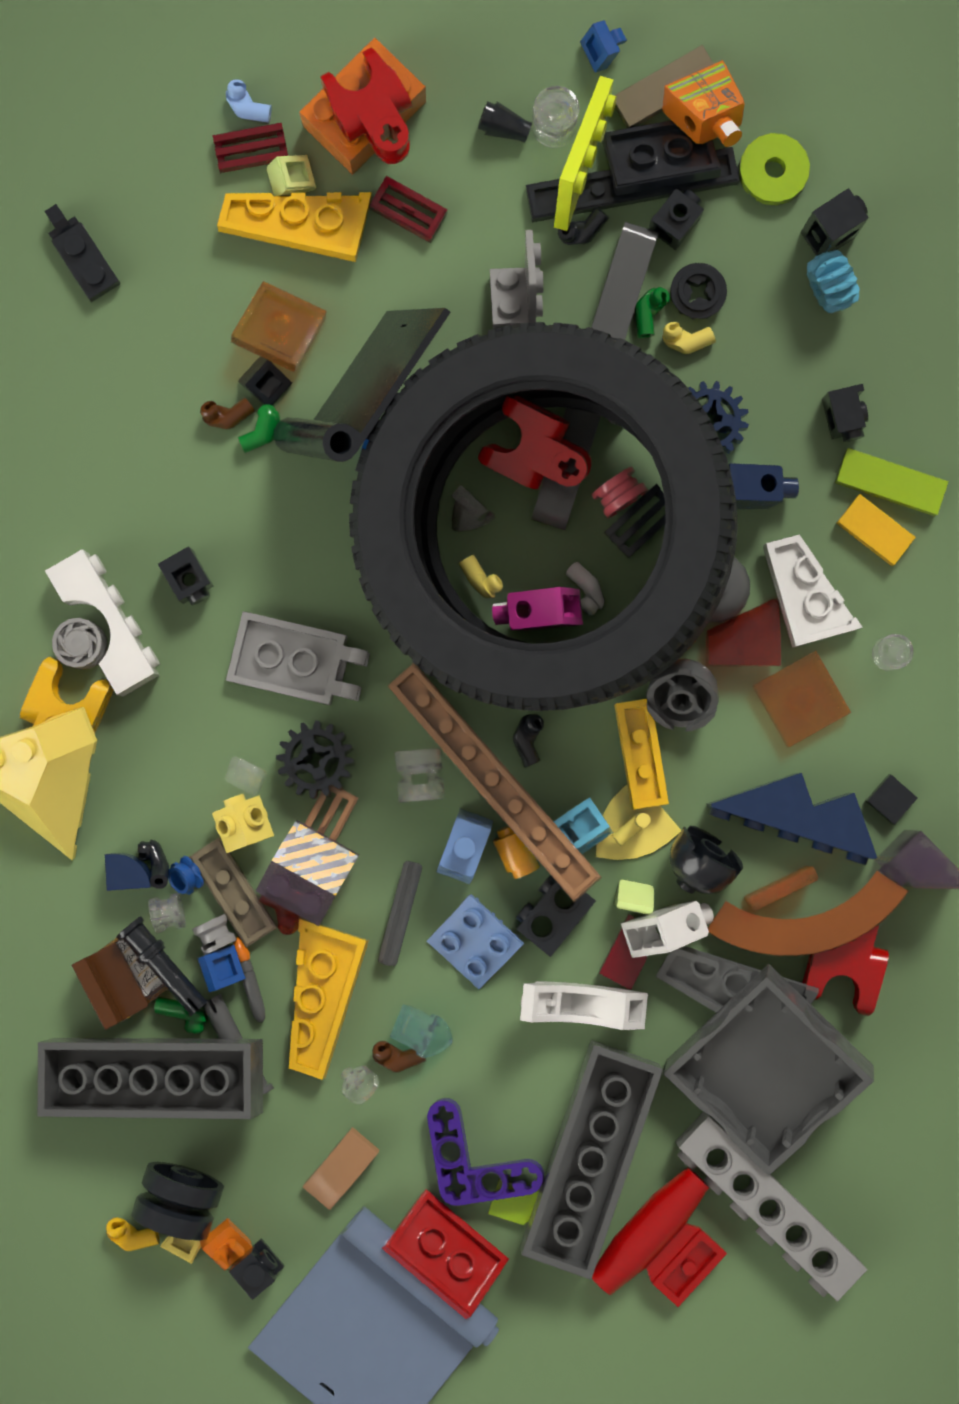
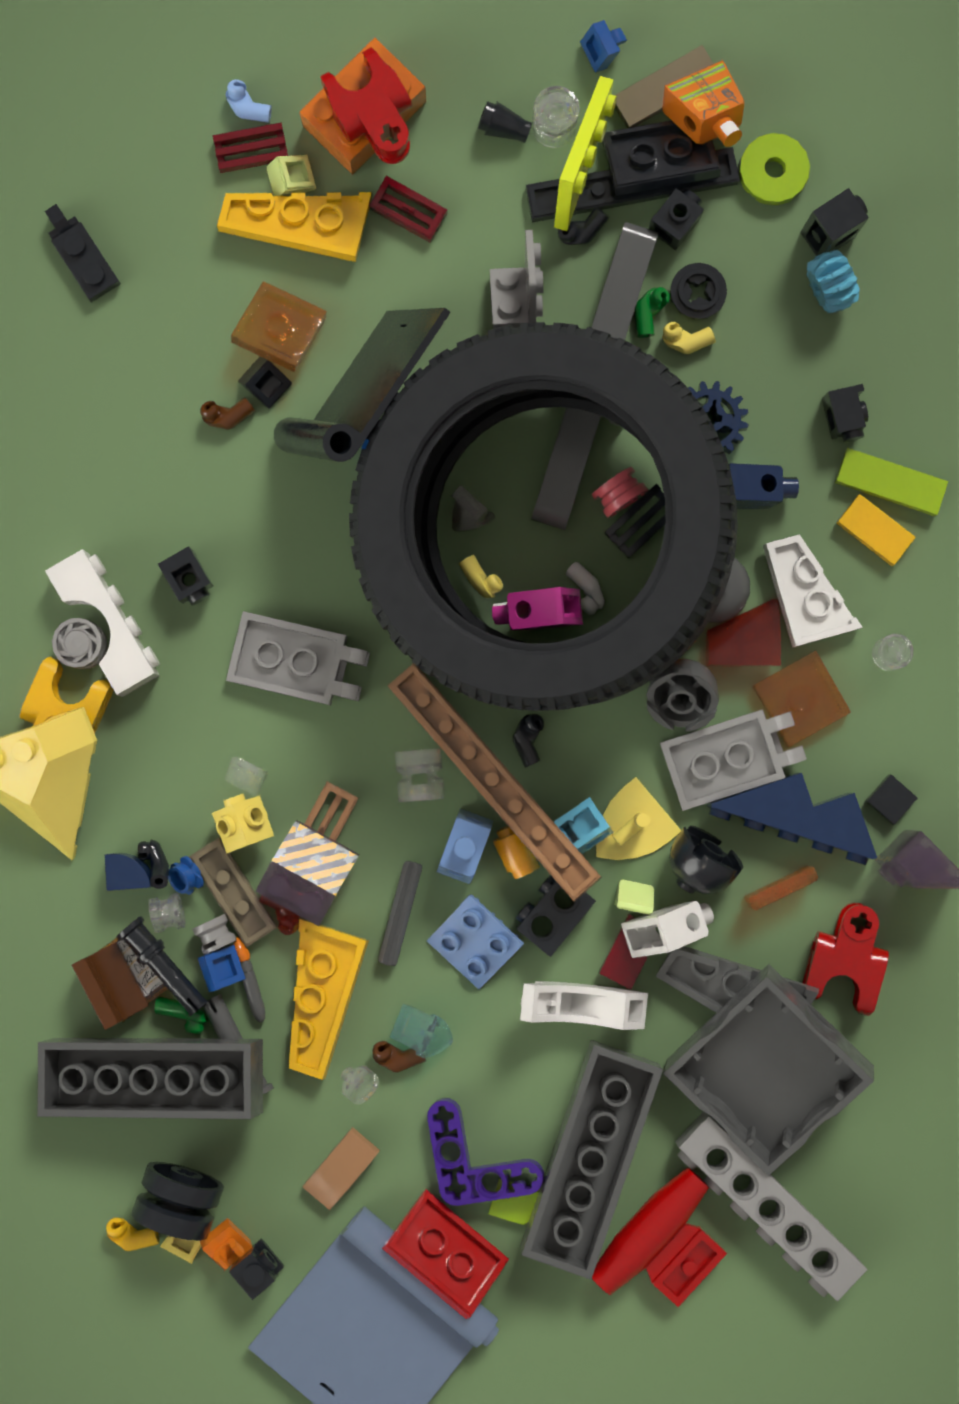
green arm [238,404,280,453] -> none
black gear [276,720,355,800] -> none
red piece [478,395,592,489] -> none
yellow plate [614,699,669,810] -> none
dark orange tile [708,871,909,956] -> none
none -> light grey tile [660,709,807,811]

